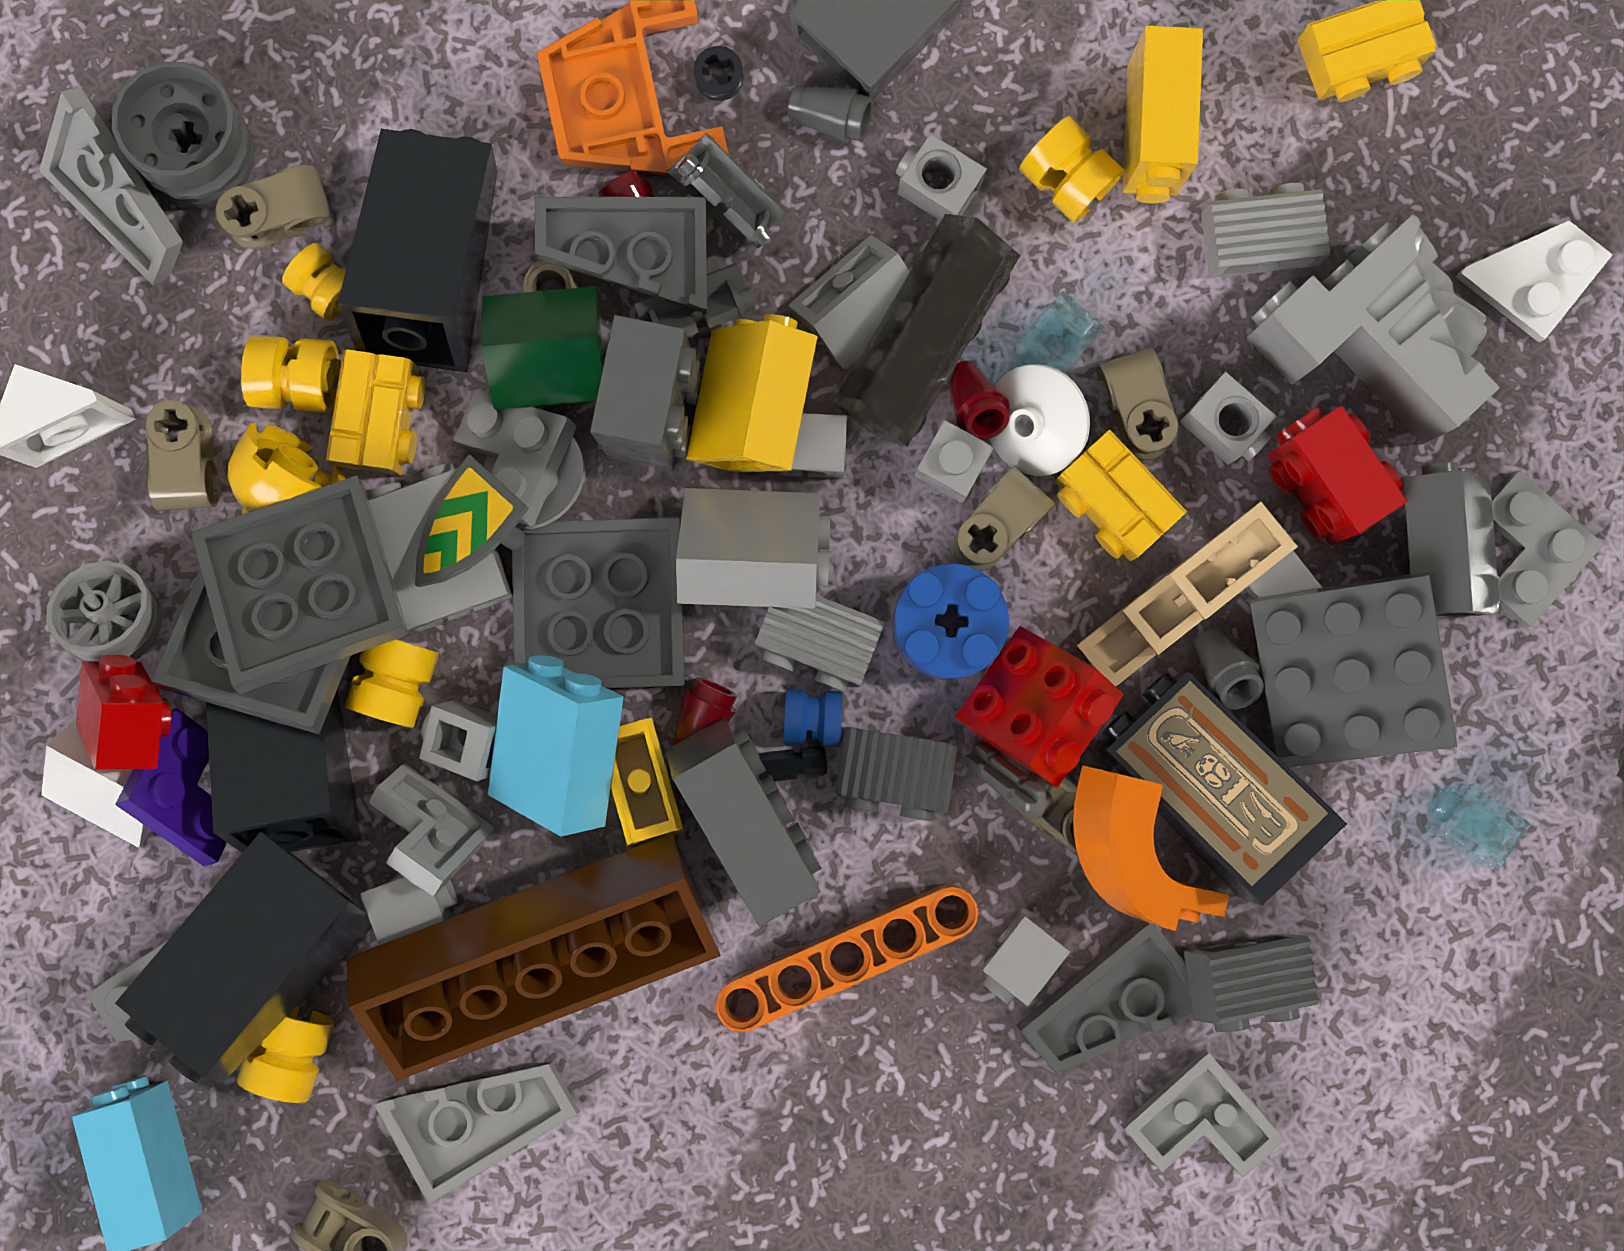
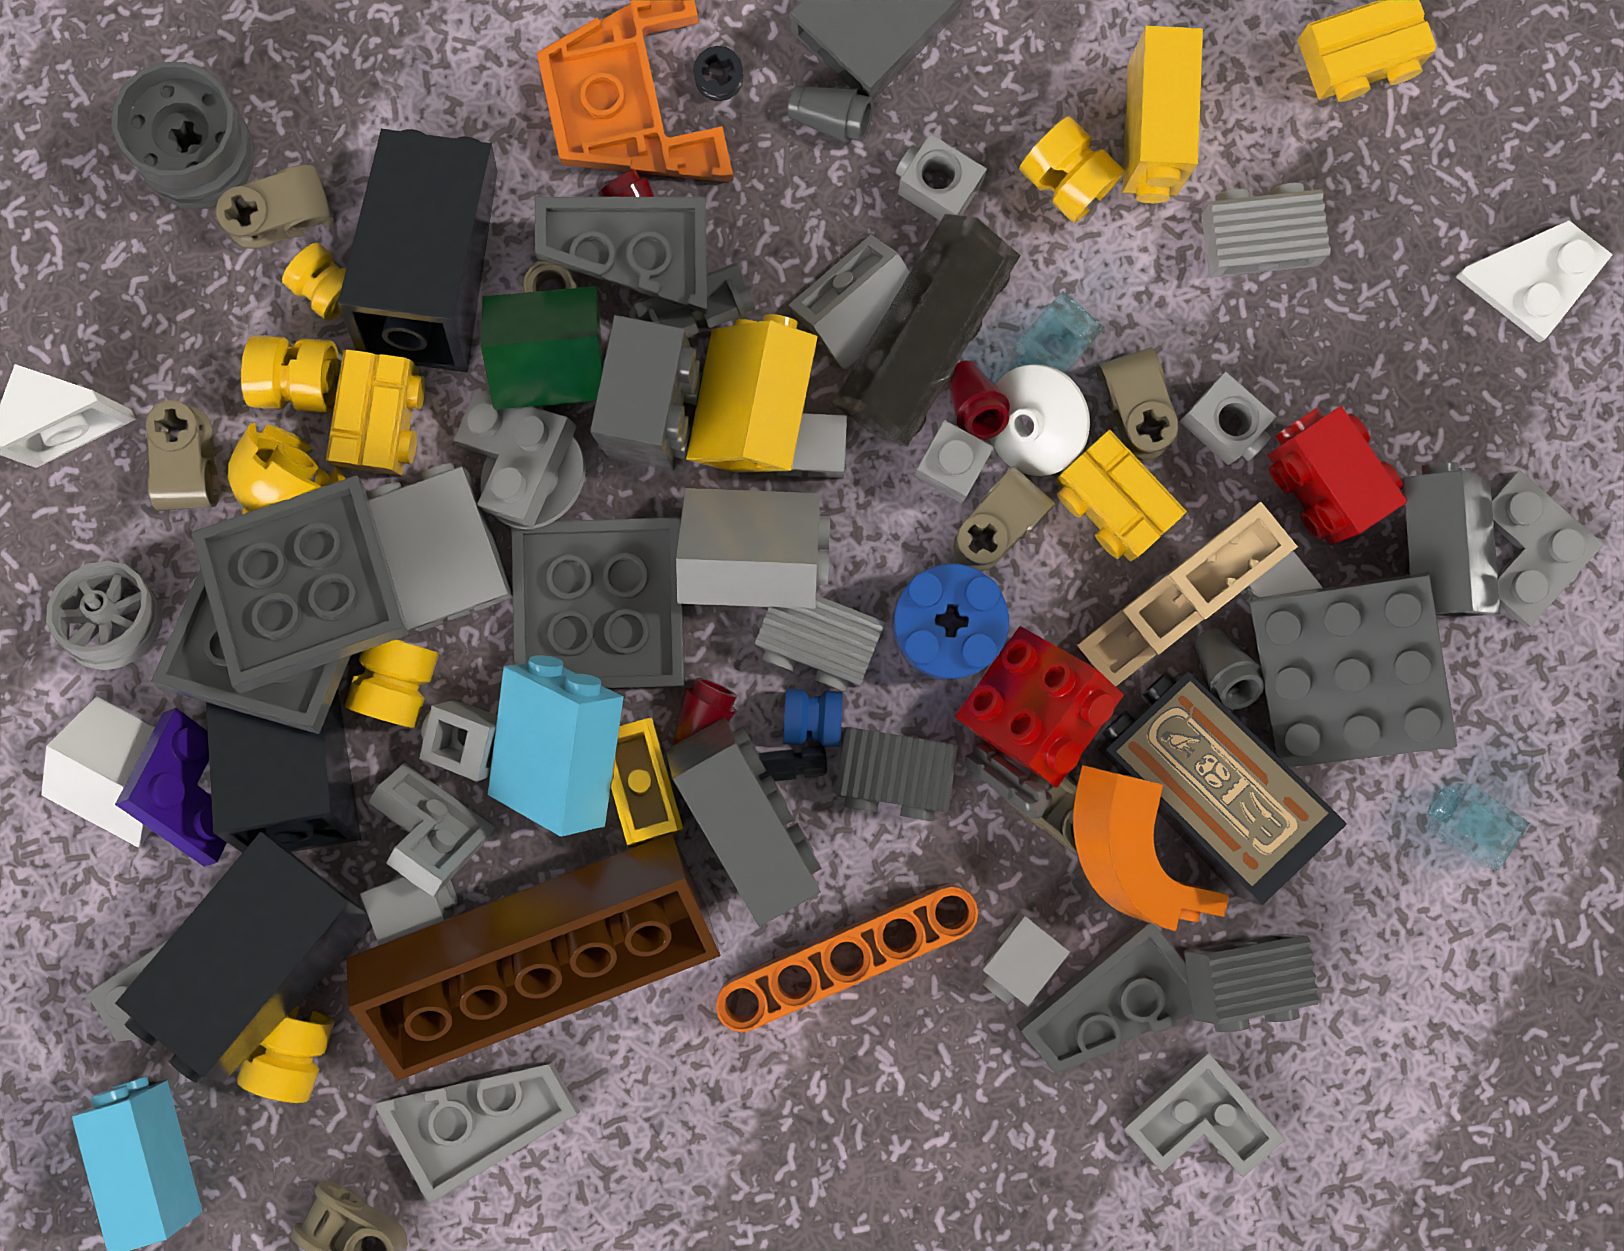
light grey wing [39,85,183,286] -> none
red brick [76,655,171,770] -> none
shield [415,455,529,587] -> none
dark grey hinge [668,133,786,248] -> none
light grey brick [1246,214,1500,444] -> none

